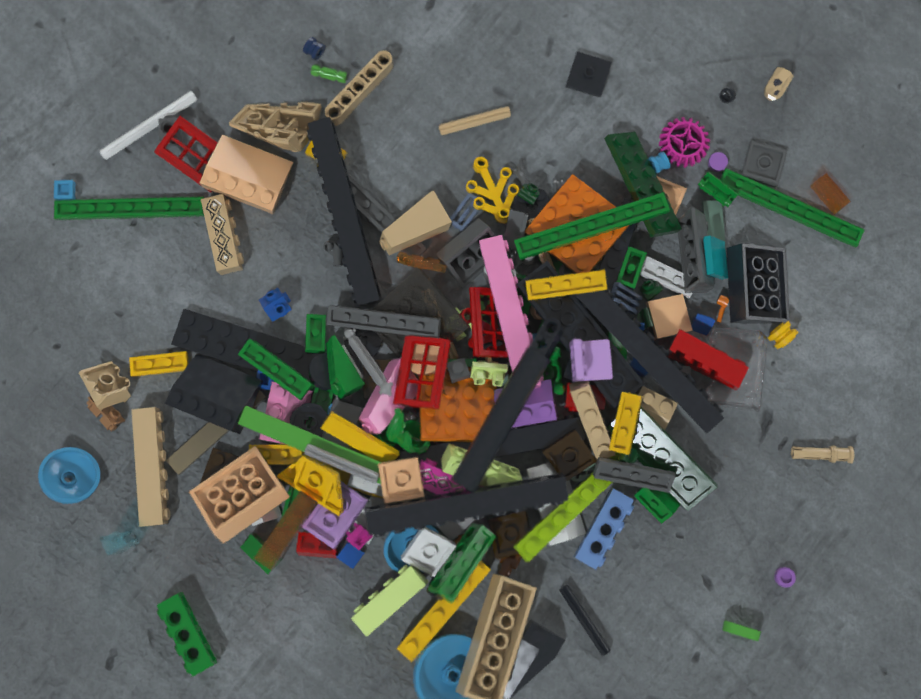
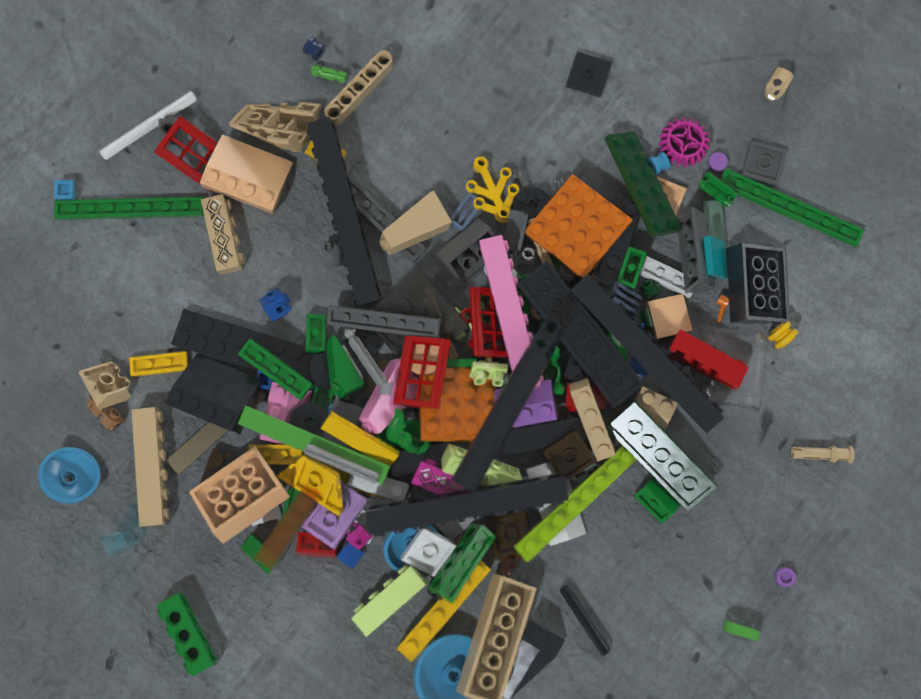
light nougat tile [378,457,424,504] -> none
clear orange plate [397,252,447,273] -> none
tan axle [439,106,511,135] -> none
dark grey plate [446,358,470,383] -> none
green plate [514,192,670,260] -> none
dark green plate [517,183,540,205] -> none
yellow tile [526,270,607,300] -> none
lavender bracket [570,339,613,382] -> none
medium blue brick [573,488,634,570] -> none
dark grey plate [593,457,676,493] -> none
yellow plate [609,392,643,455] -> none
dark green plate [618,447,638,464] -> none
blue slope [691,313,716,335] -> none
black hinge [719,88,736,103] -> none
clear orange panel [810,173,851,215] -> none

